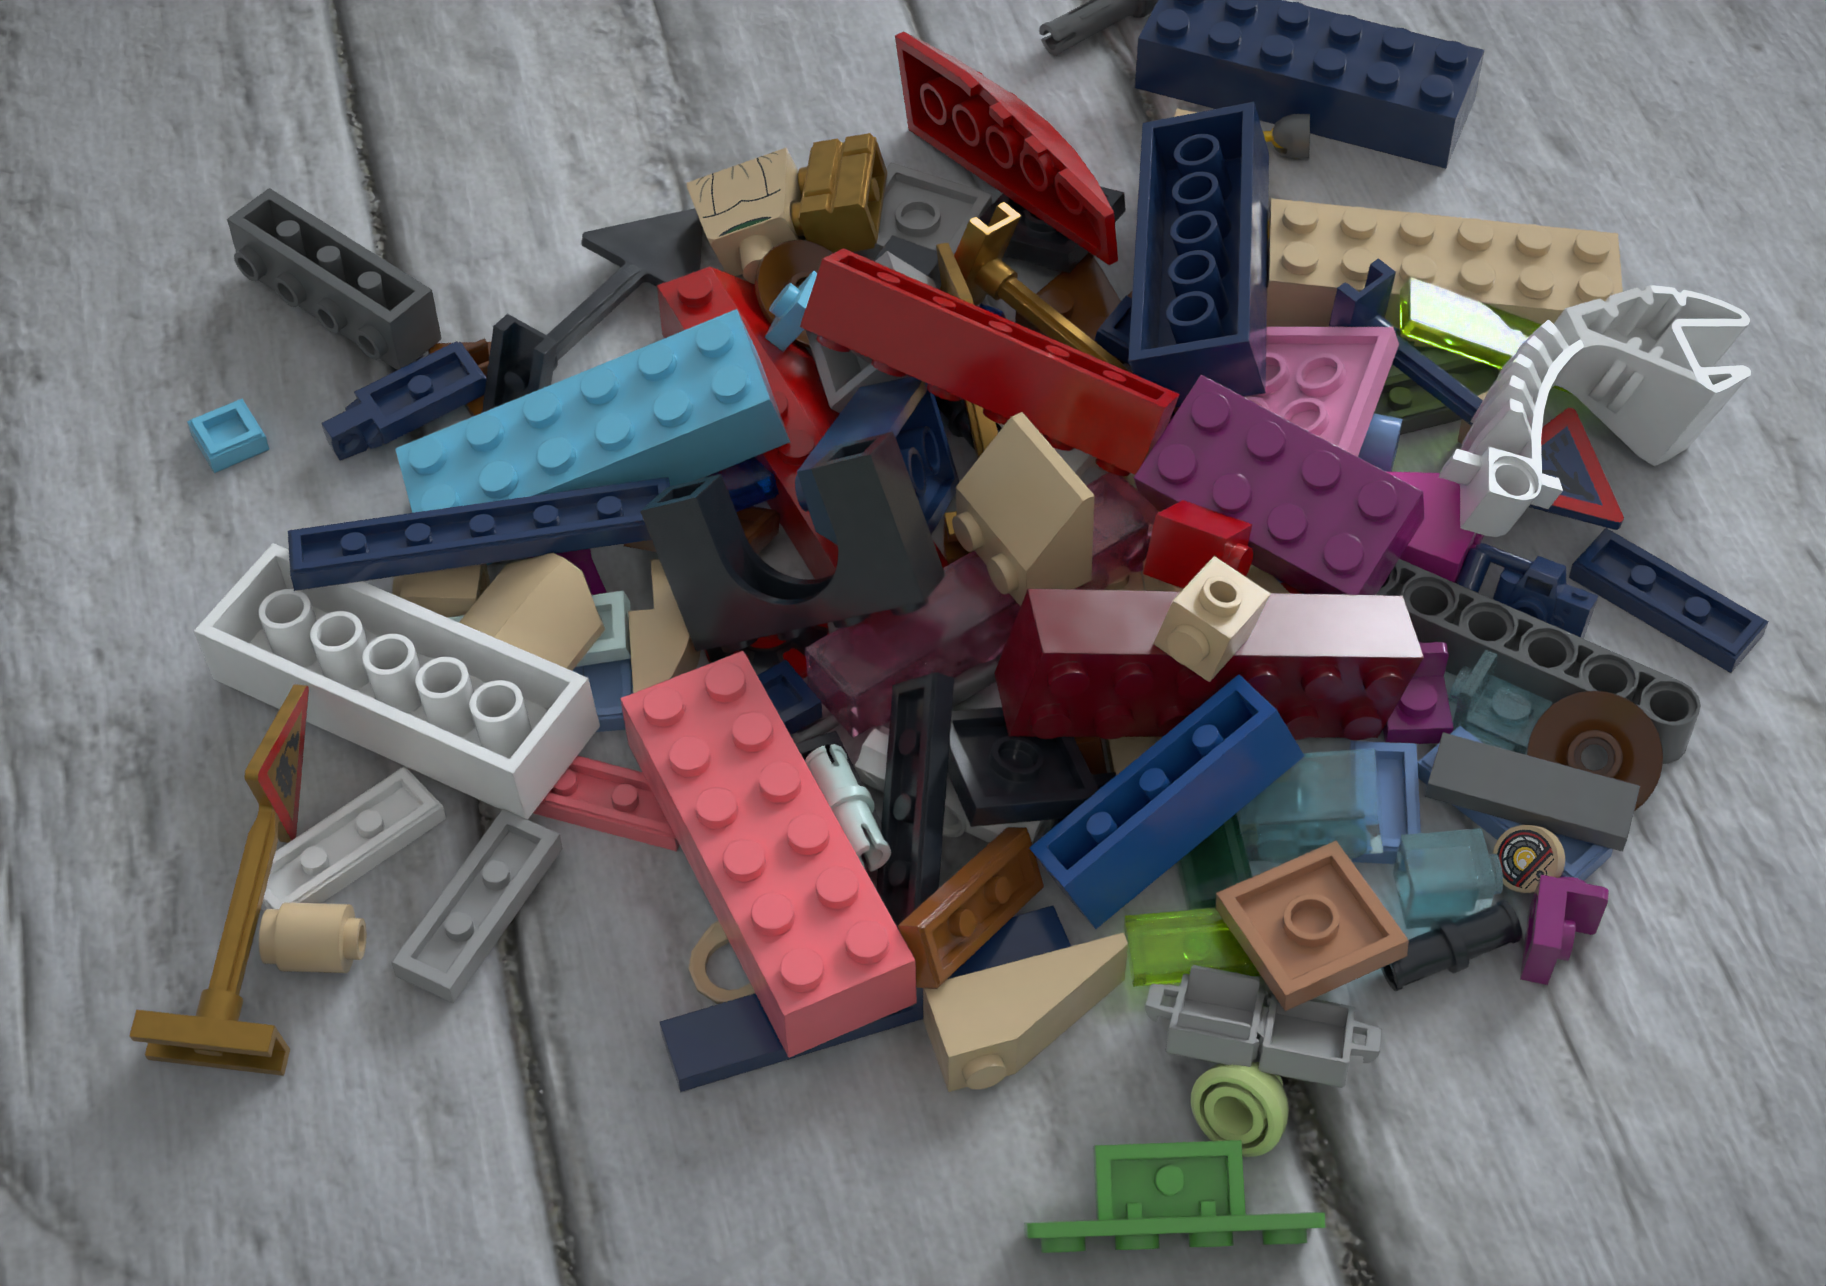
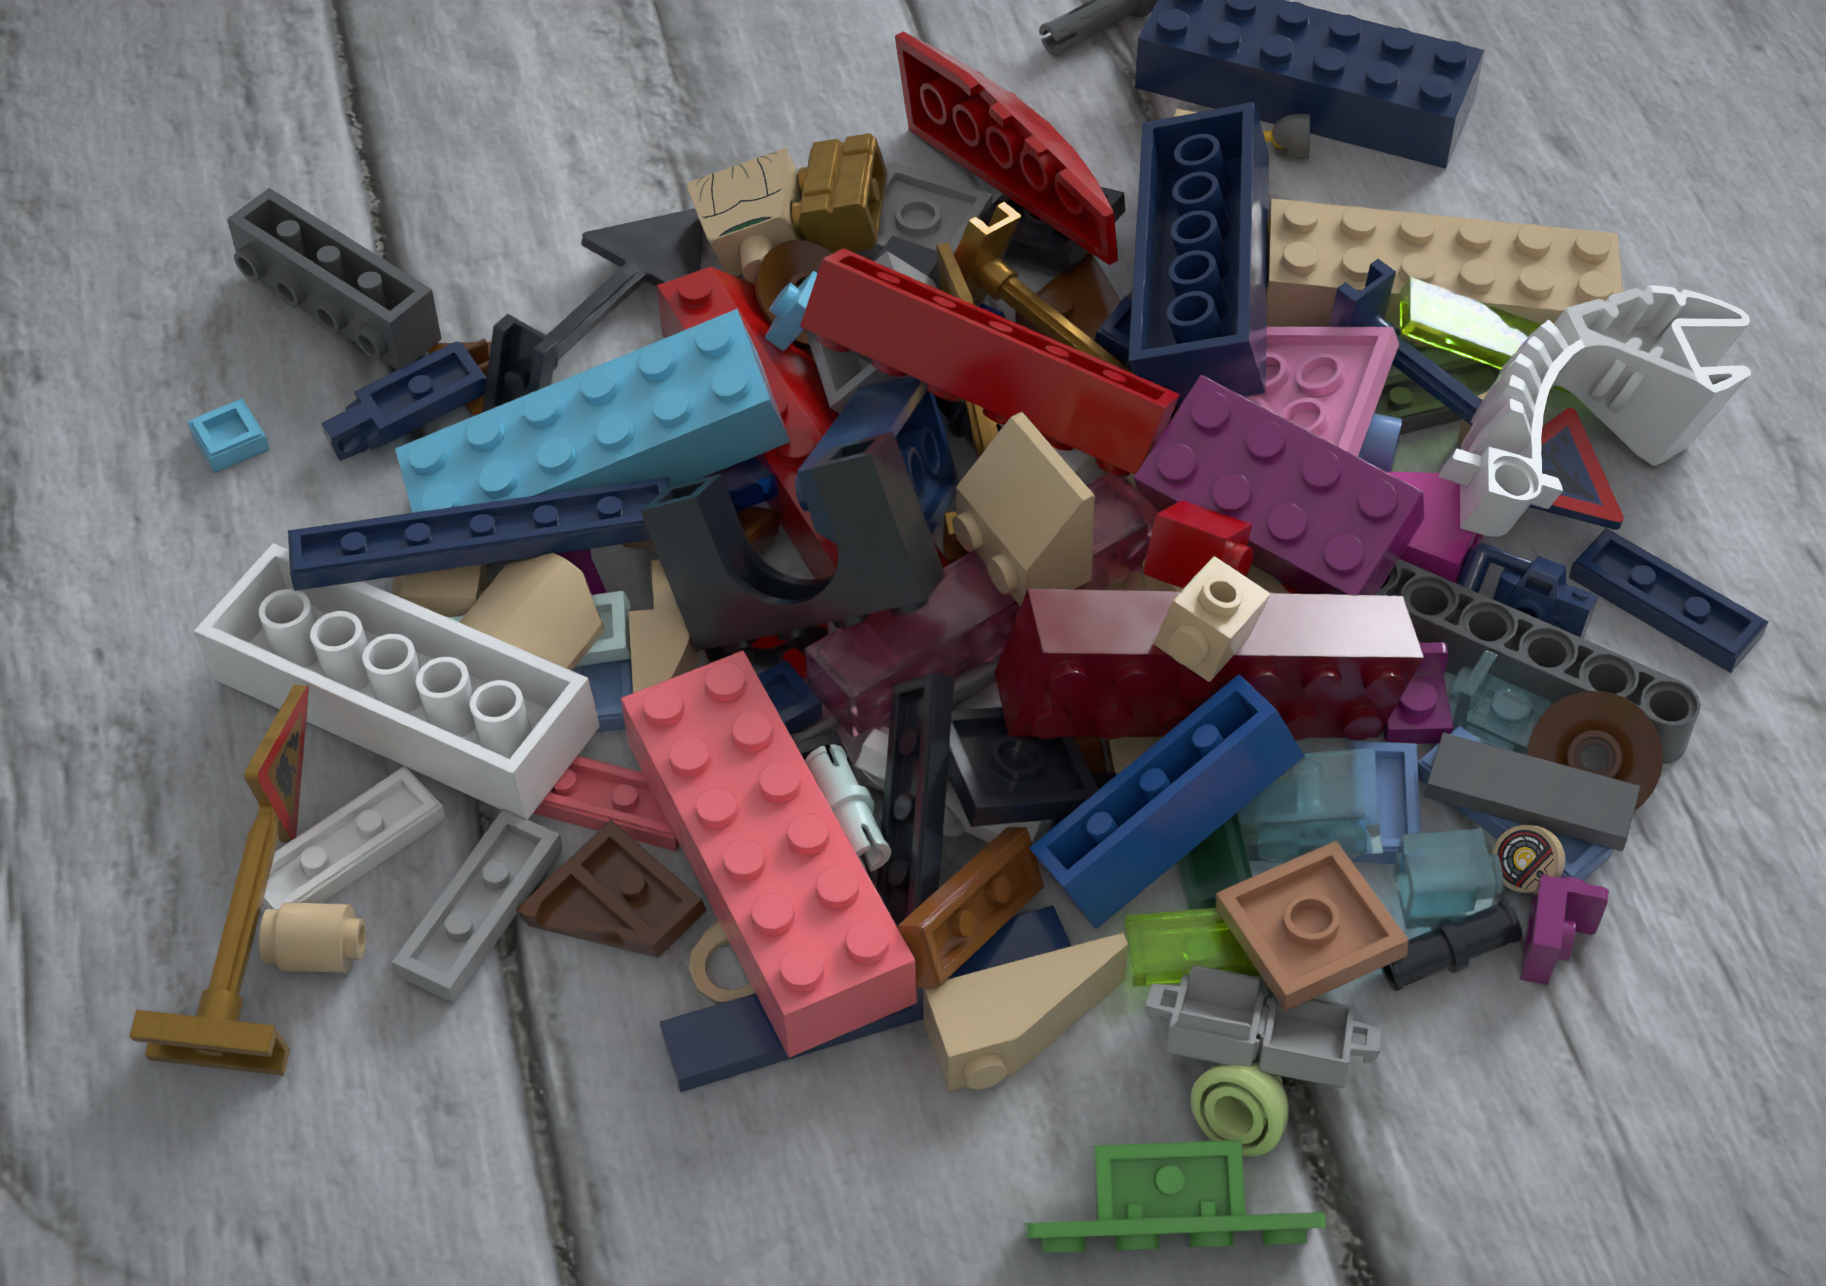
none -> reddish brown wing [516,820,707,958]

